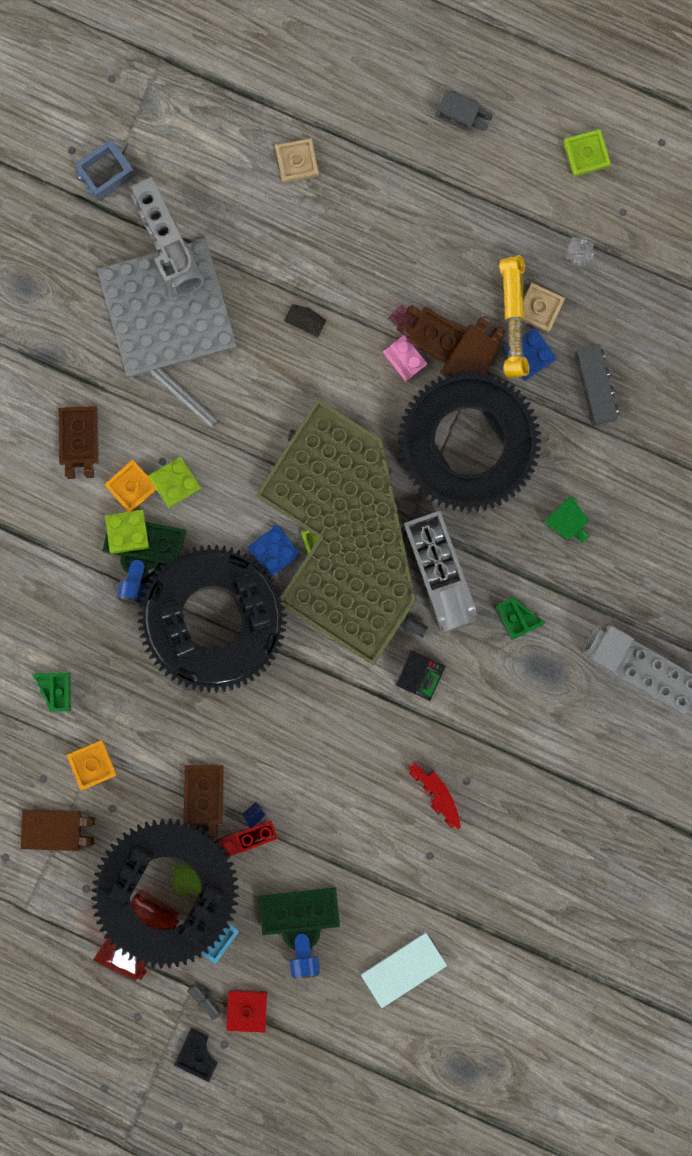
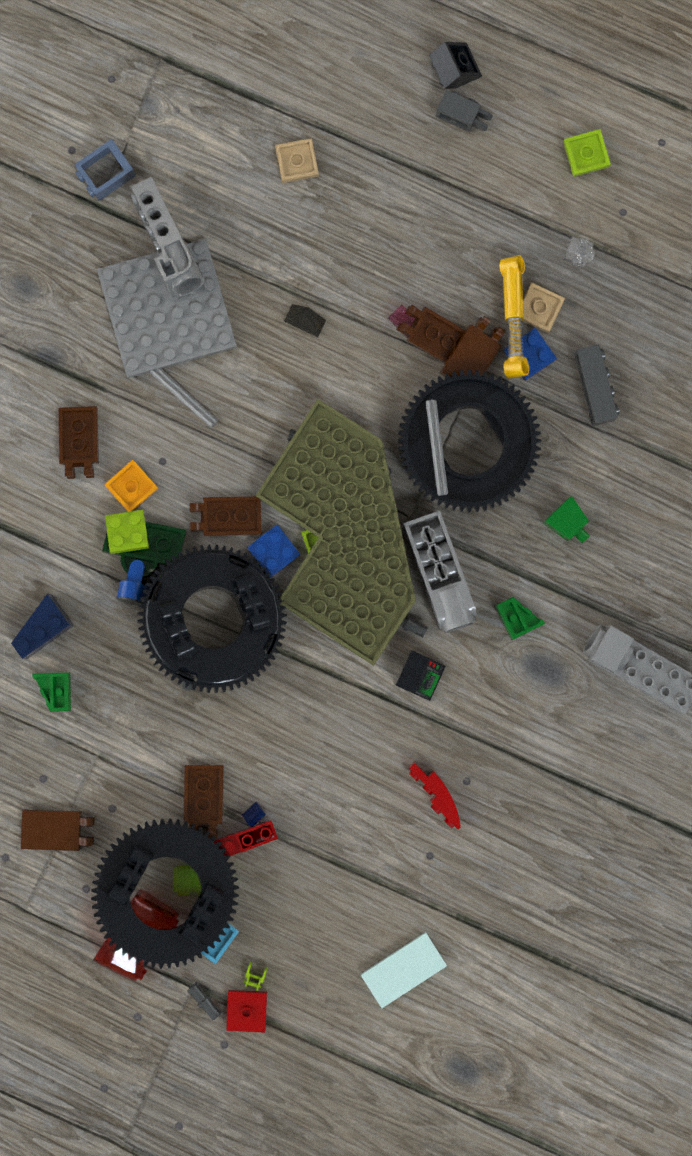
light orange plate [66,740,118,791] -> none
lime plate [148,457,201,509] -> none
black tile [174,1028,218,1082] -> none
dark green plate [259,887,340,979] -> none
bright pink plate [383,335,428,382] -> none
none -> dark blue wedge [11,594,74,659]
none -> reddish brown tile [190,496,262,536]
none -> lime piece [244,962,268,991]
none -> light grey axle [426,400,448,496]
none -> black slope [429,42,482,89]

